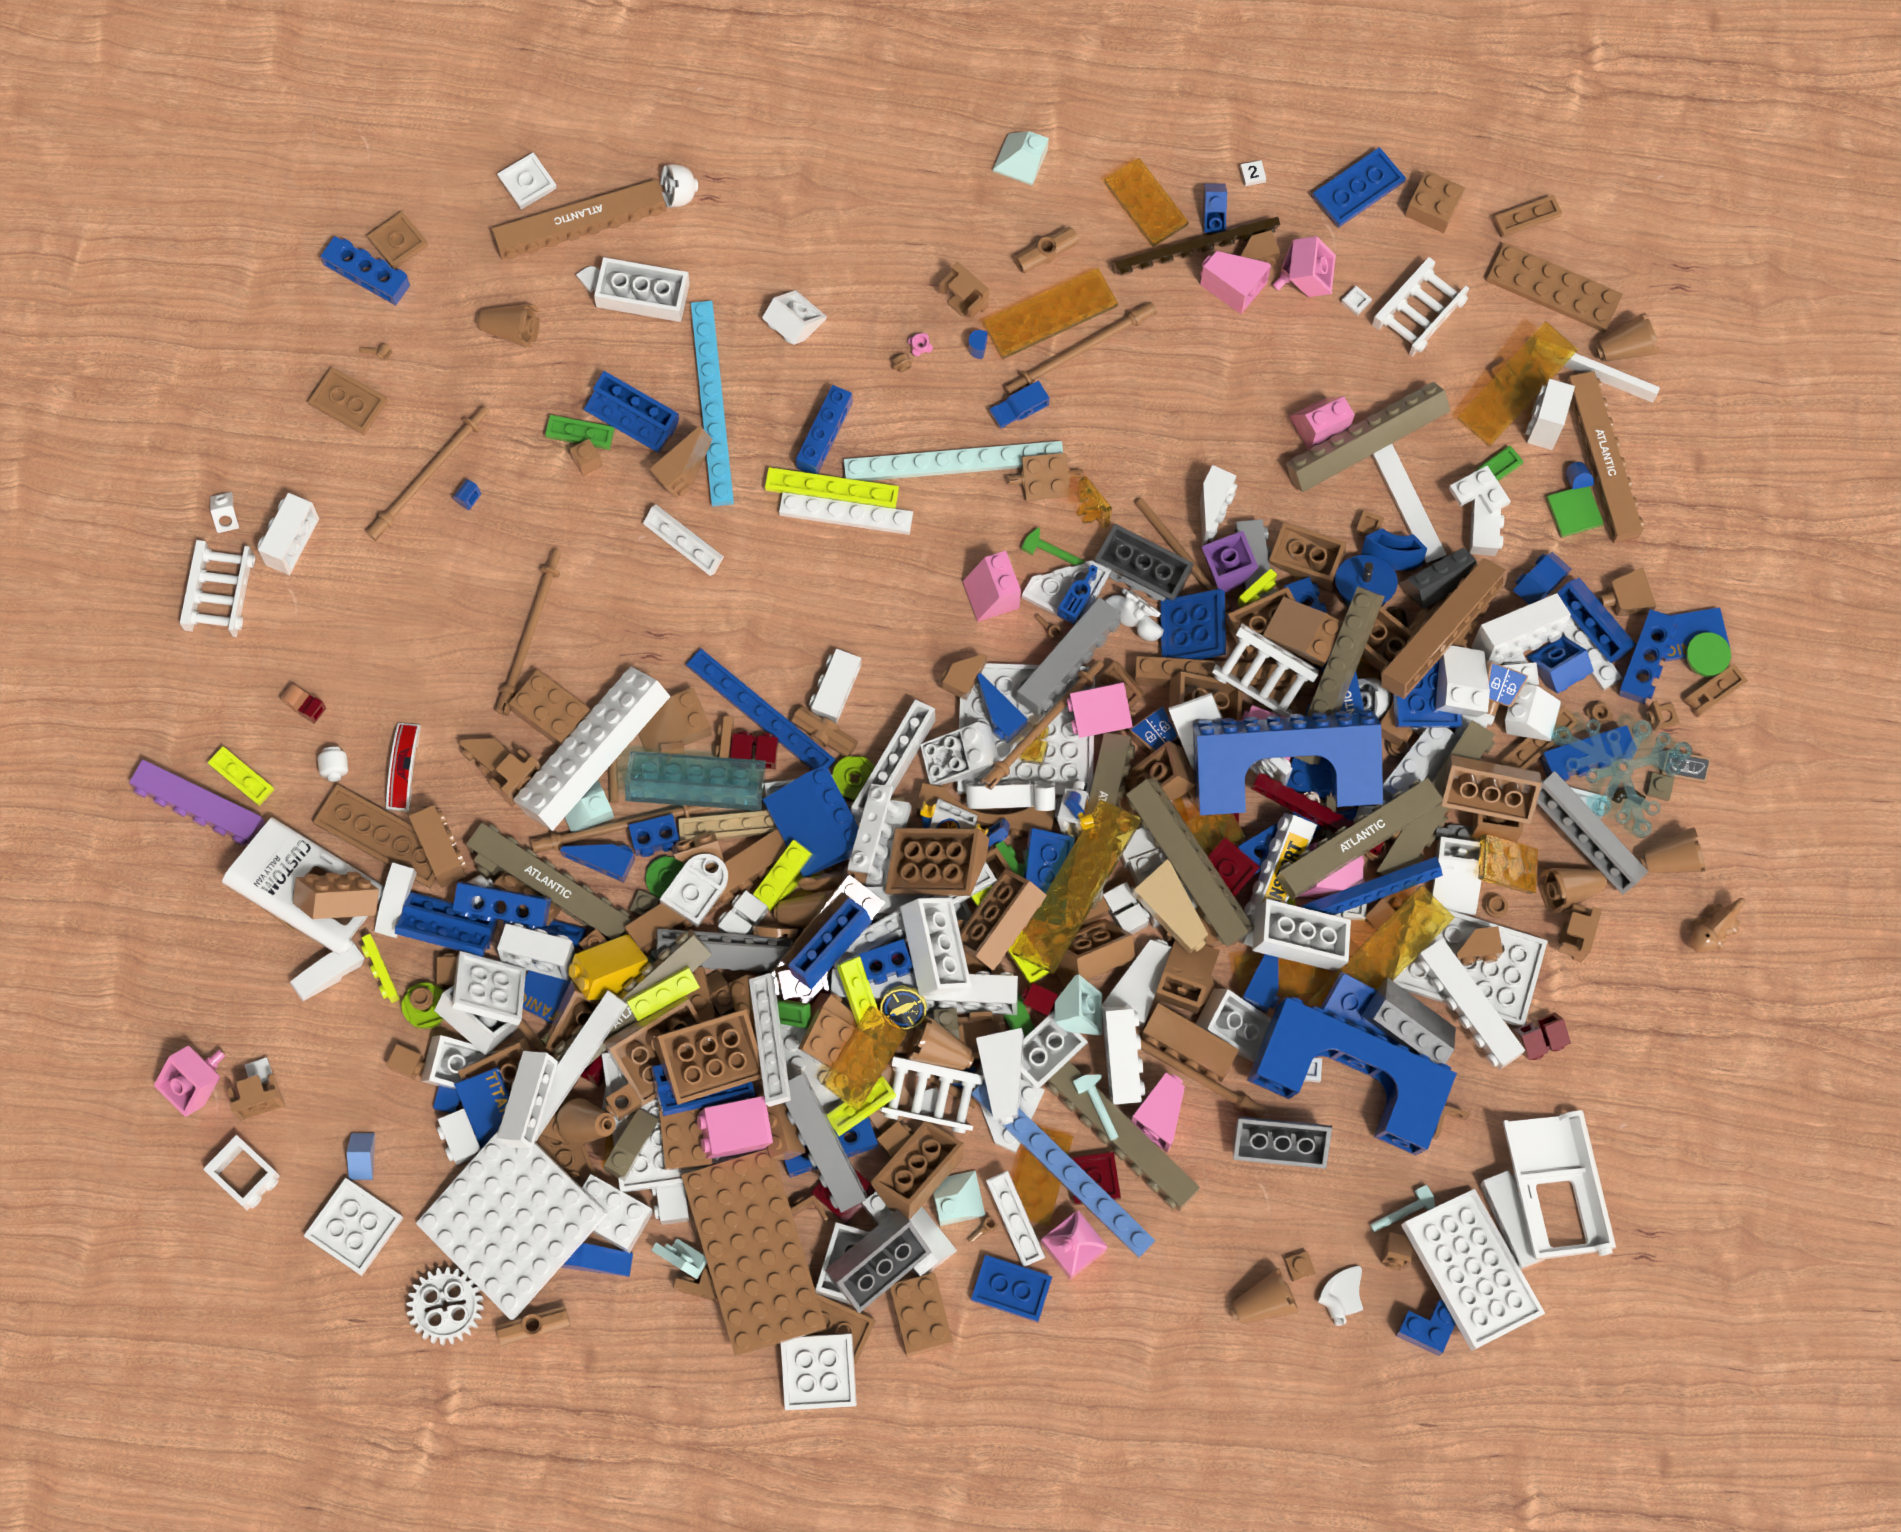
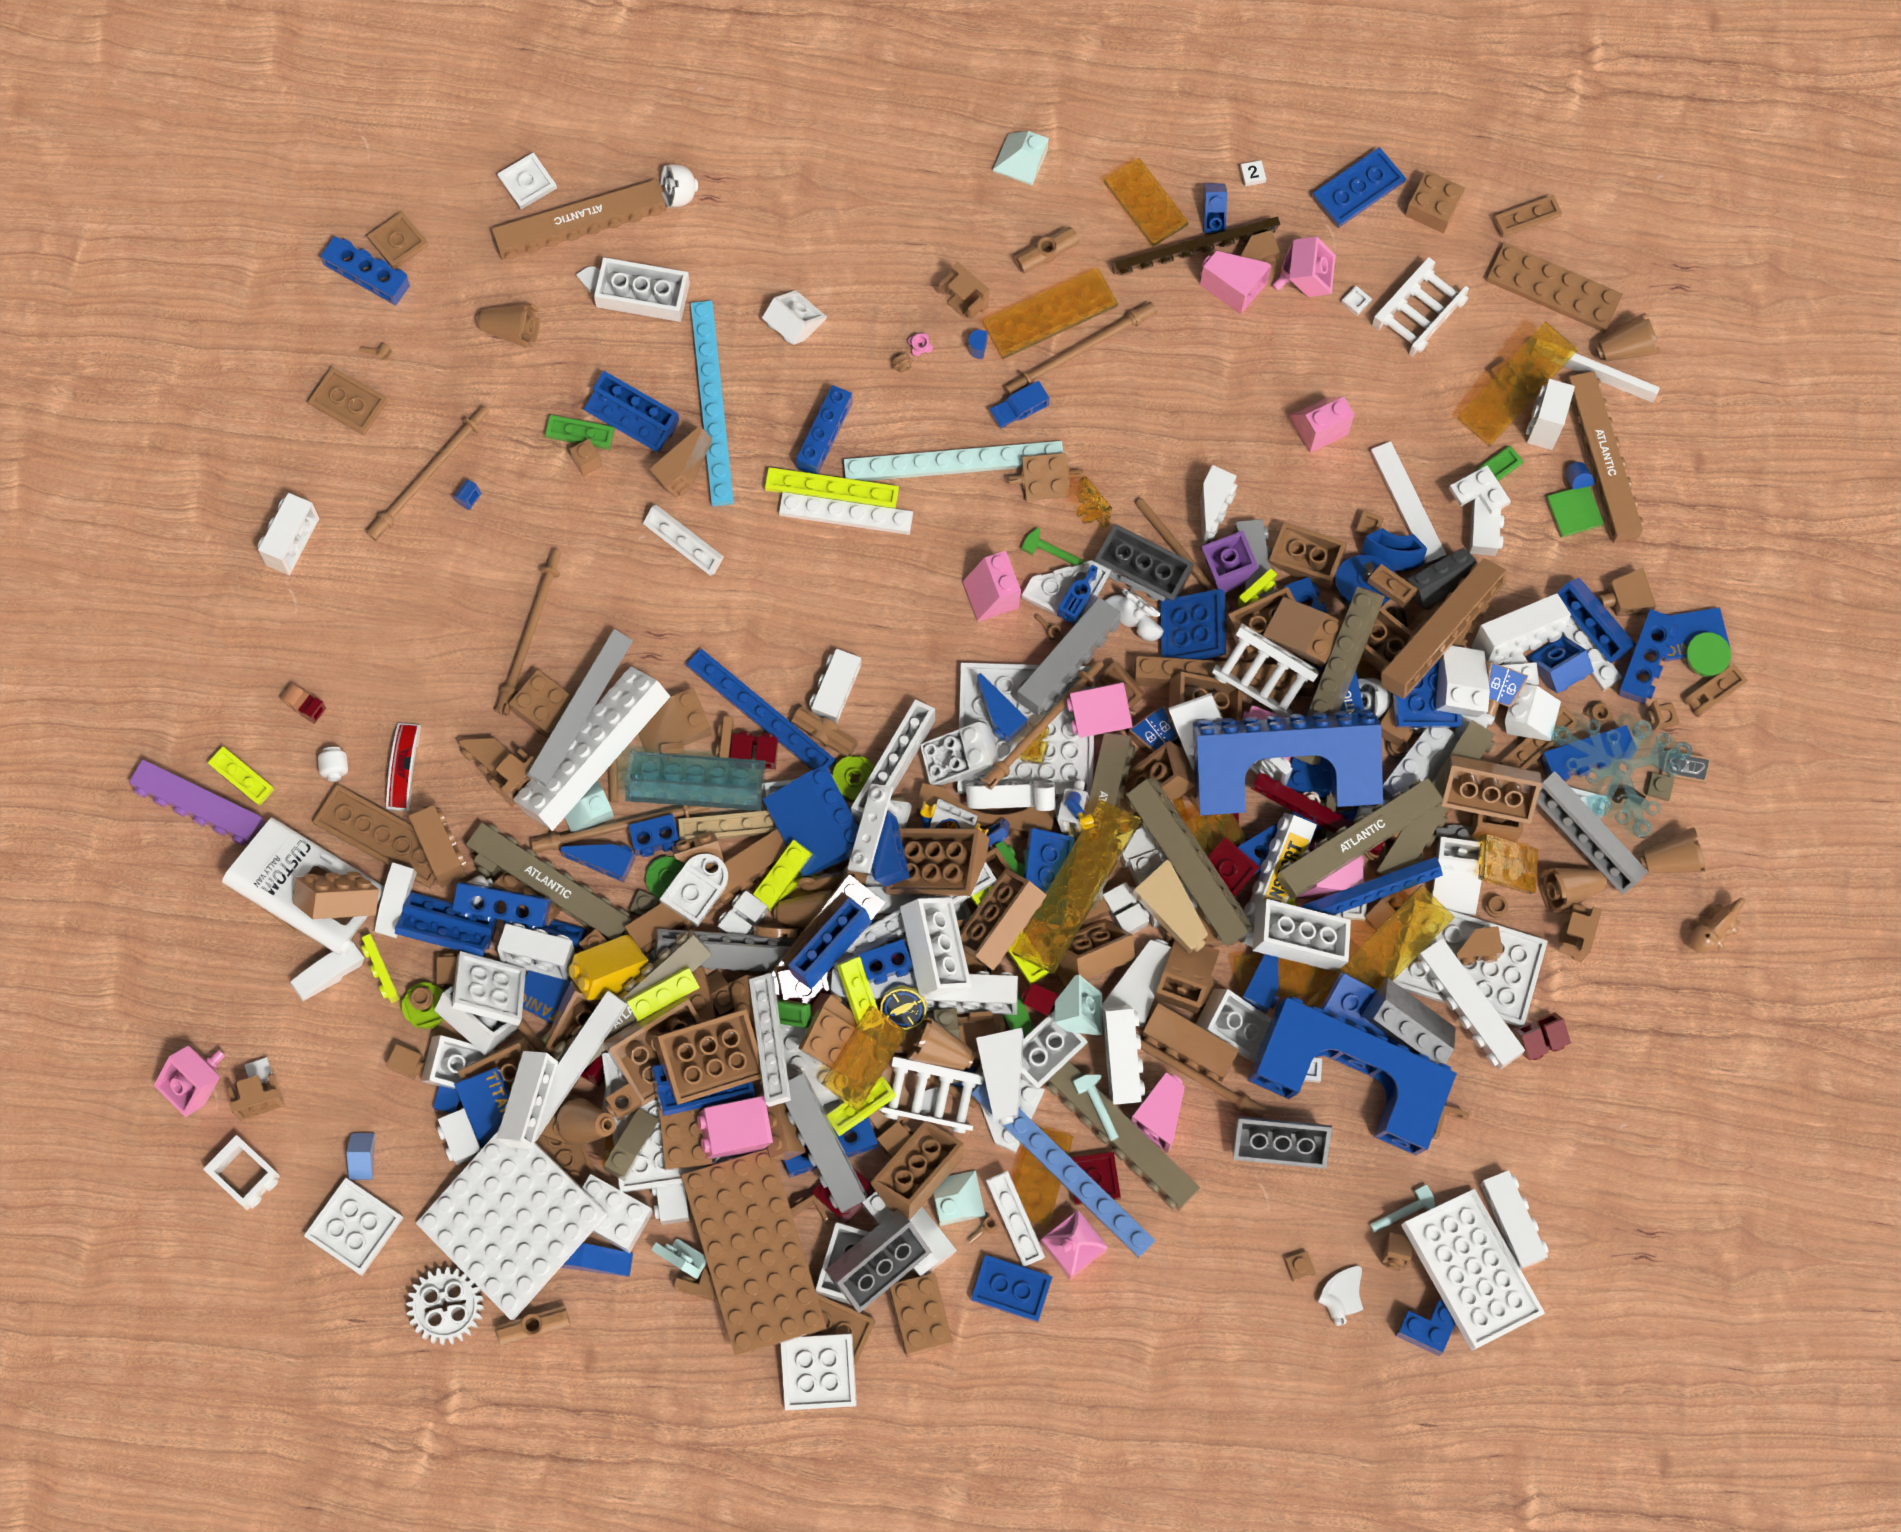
white fence [180,540,255,637] -> none
white bracket [210,492,239,533] -> none
medium nougat slope [941,654,987,701] -> none
medium nougat cone [1230,1269,1299,1324] -> none
dark tan brick [1286,382,1450,492] -> none
white piece [1503,1110,1616,1260] -> none
blue brick [1513,552,1572,605] -> none
none -> light grey tile [527,629,633,787]
none -> blue slope [871,810,910,887]
none -> medium nougat plate [1367,564,1417,607]

